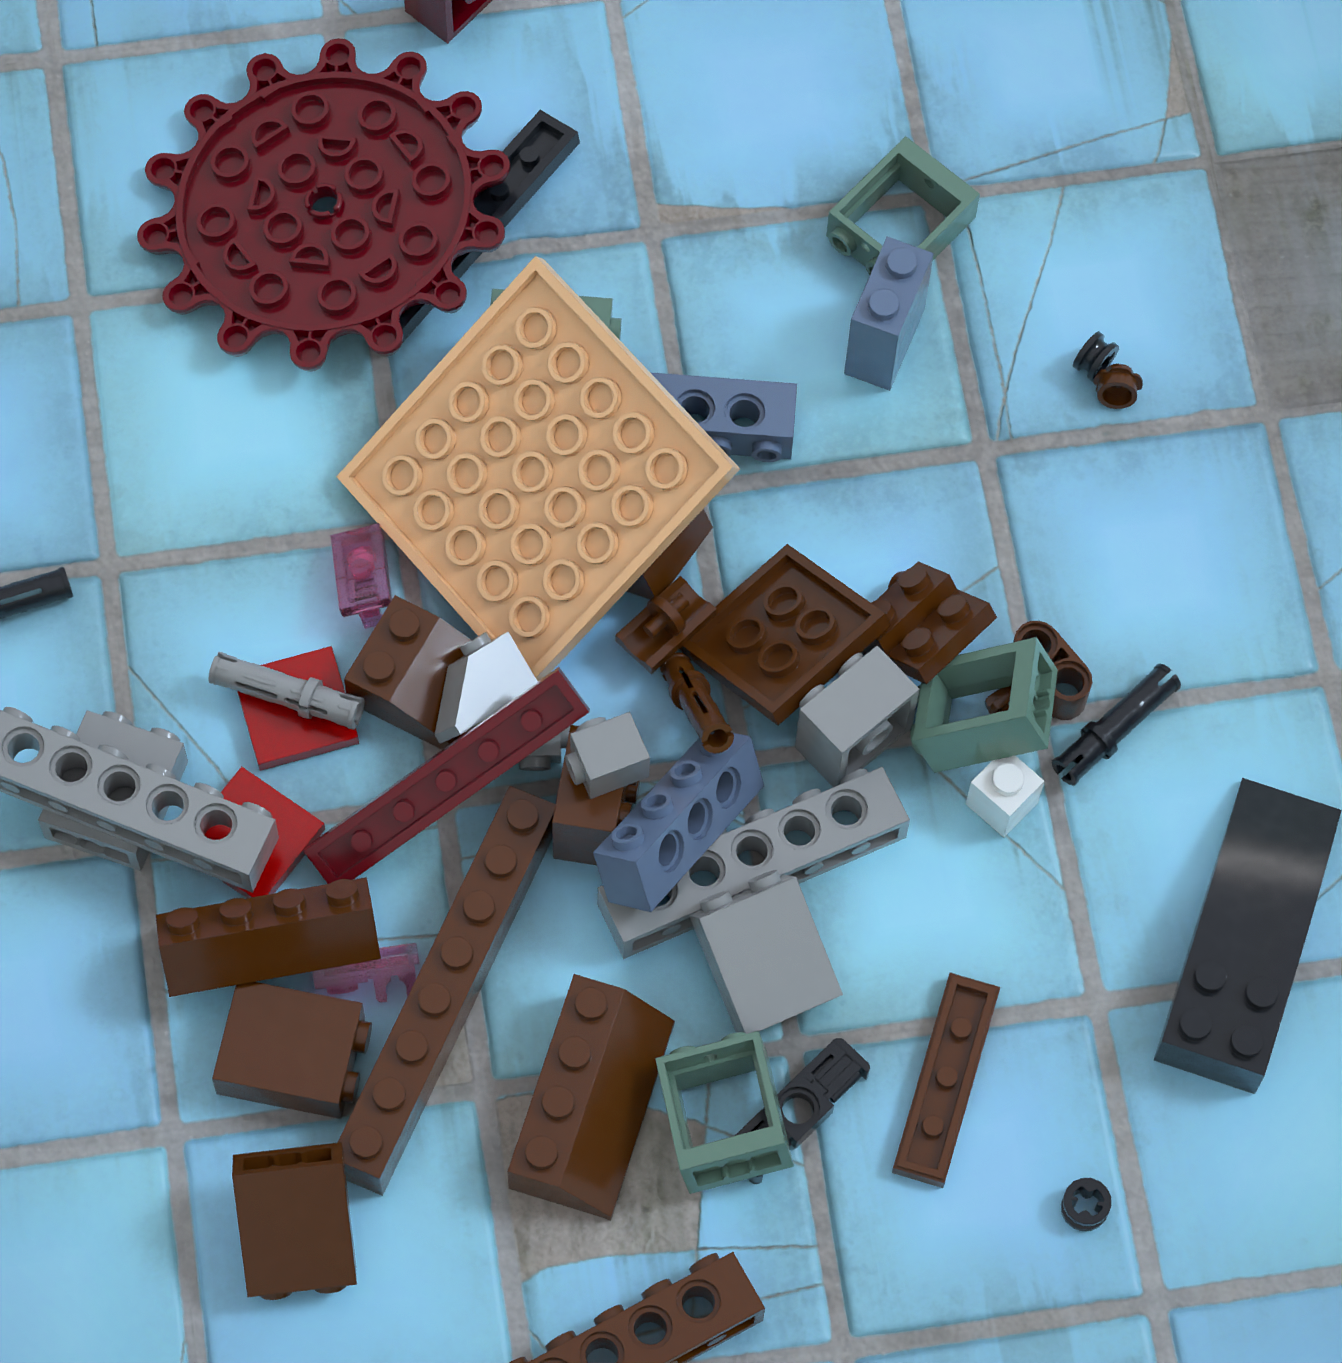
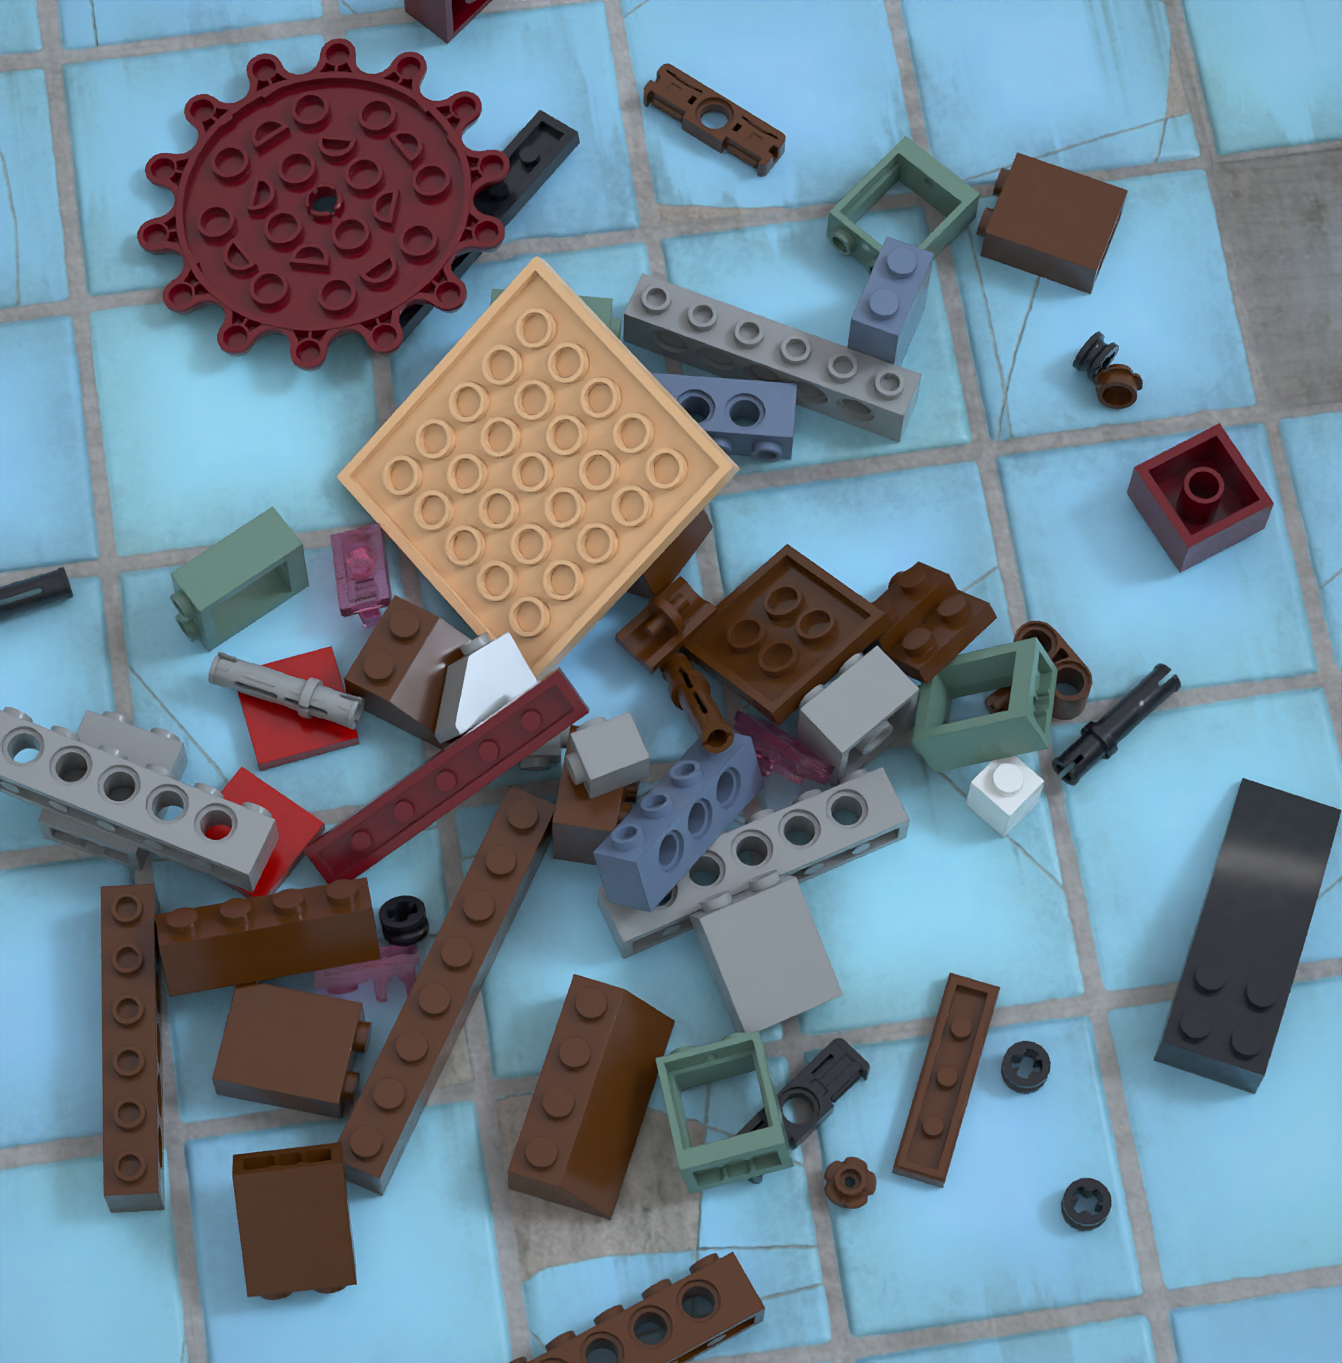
none -> reddish brown brick [101,884,165,1213]
none -> sand green window [170,506,309,652]
none -> black bush [379,895,429,947]
none -> light grey brick [623,273,921,442]
none -> reddish brown piece [643,63,786,177]
none -> clear pink plate [733,710,835,785]
none -> reddish brown plate [824,1157,877,1209]
none -> reddish brown brick [976,152,1128,294]
none -> black bush [1001,1041,1051,1094]
none -> dark red brick [1127,423,1274,573]

